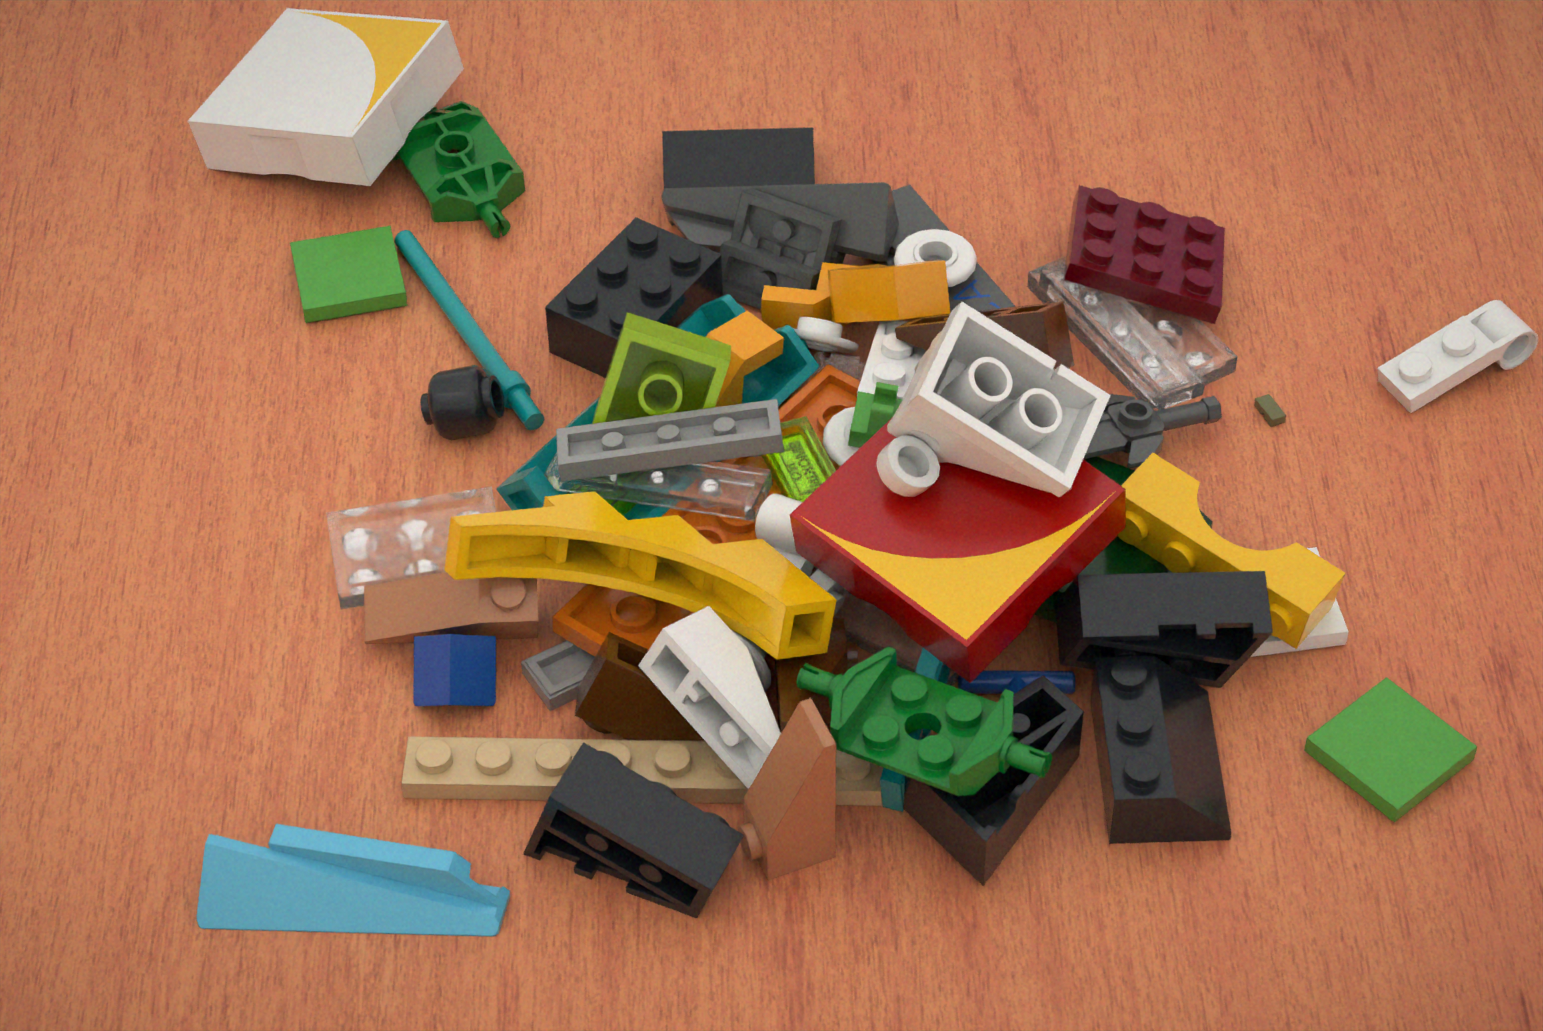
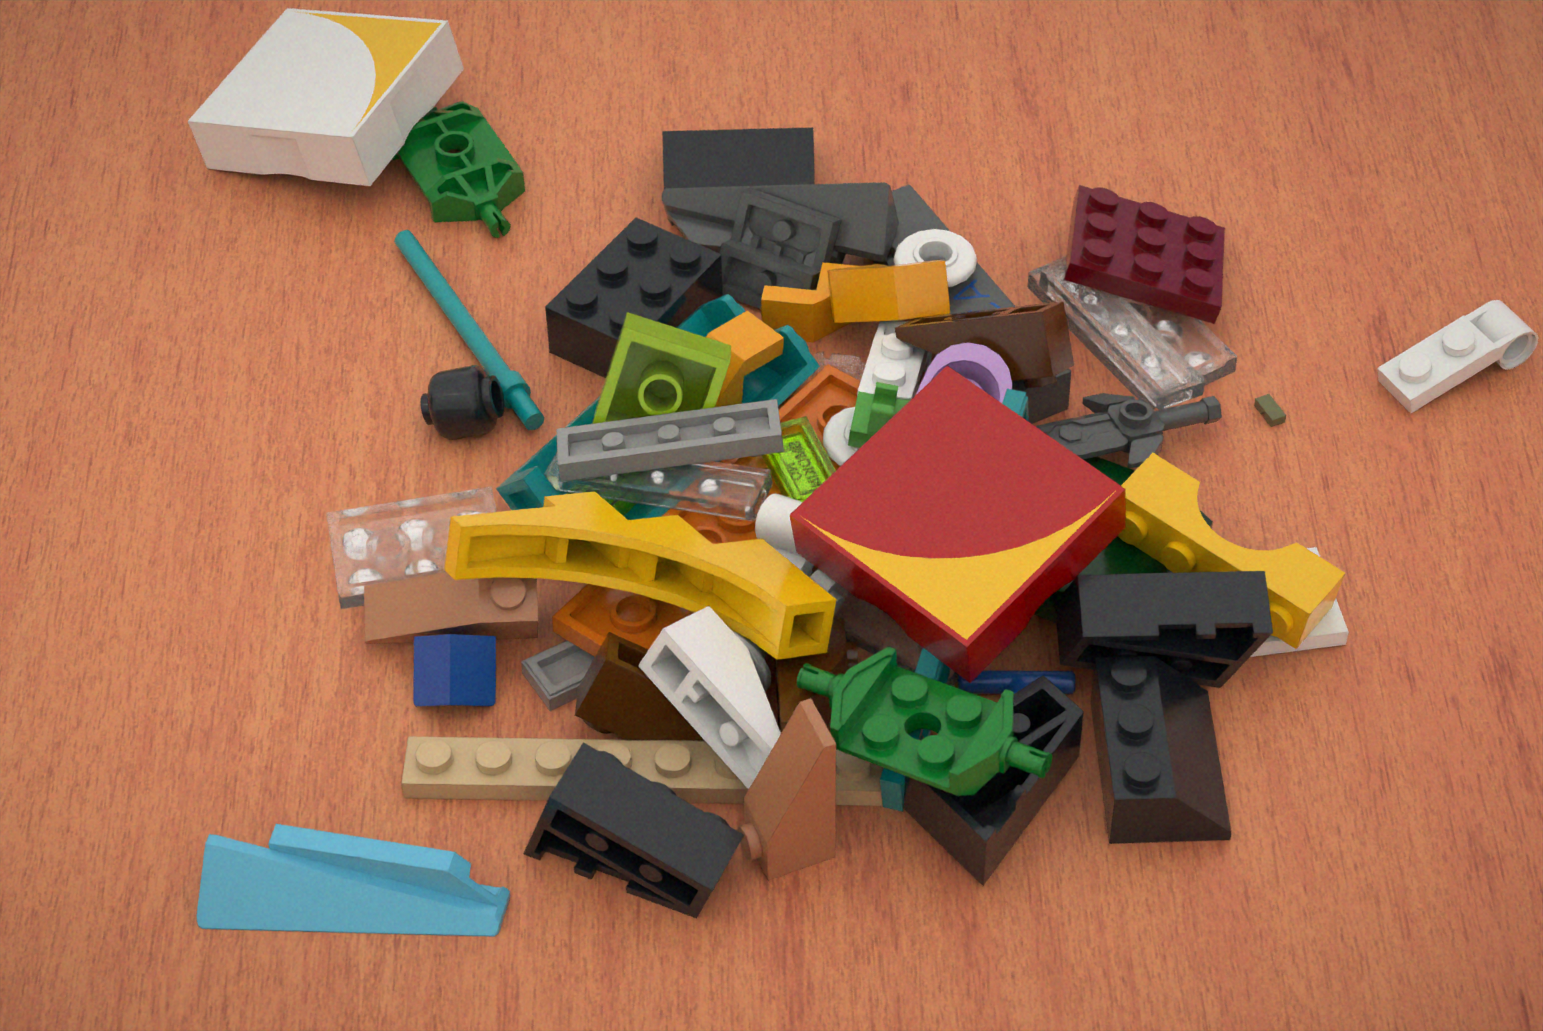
bright green tile [290,226,408,323] -> none
white piece [777,317,859,353] -> none
white piece [876,302,1111,497] -> none
bright green tile [1304,677,1477,823] -> none

